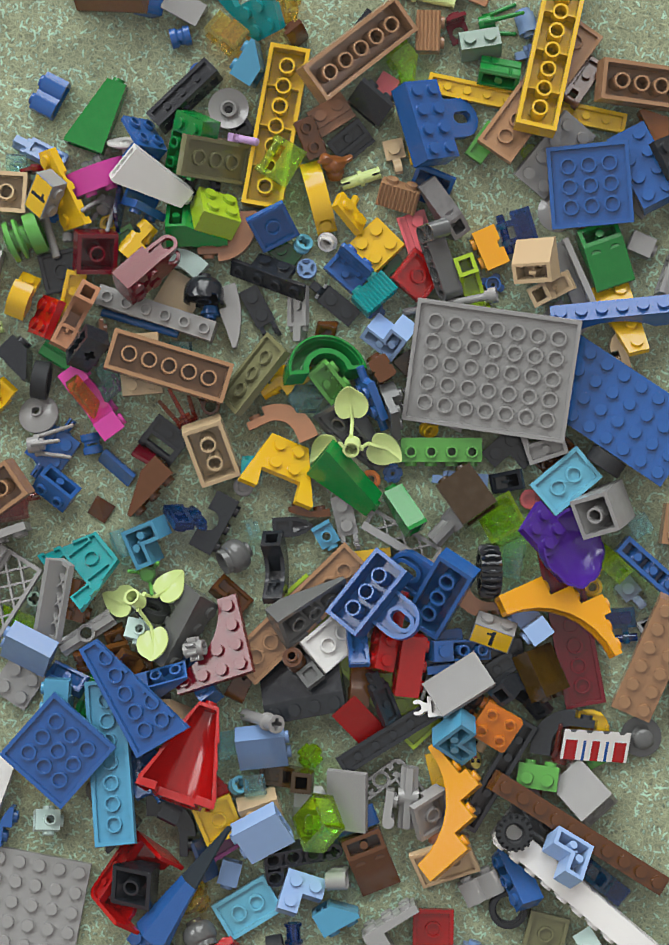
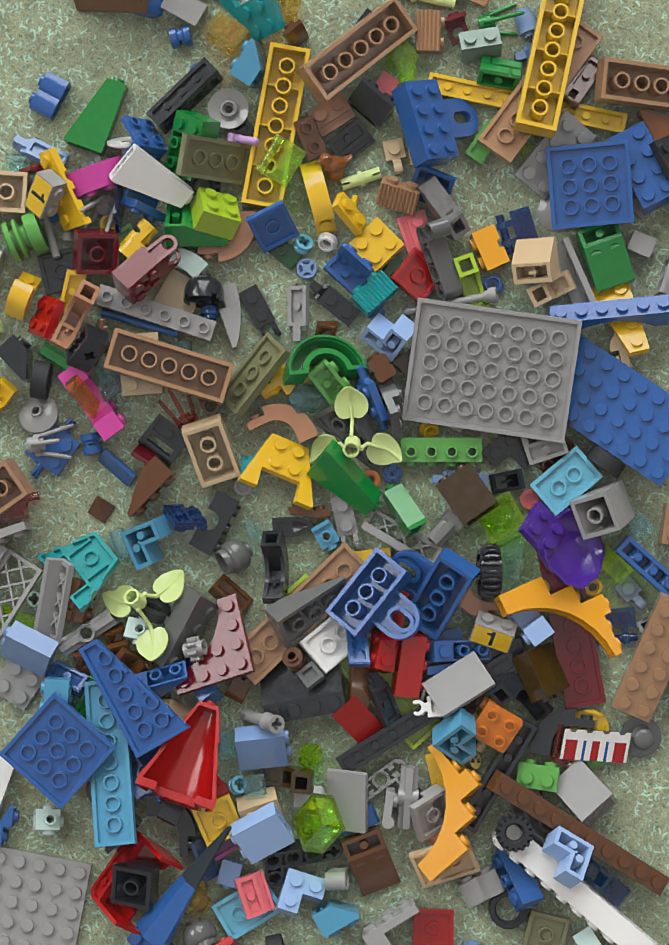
blue brick [32,463,82,513] -> none
bright green plant [127,561,160,596] -> none
black bracket [230,253,306,302] -> none
clear blue bush [284,921,303,945] -> none
none -> coral plate [234,869,275,920]

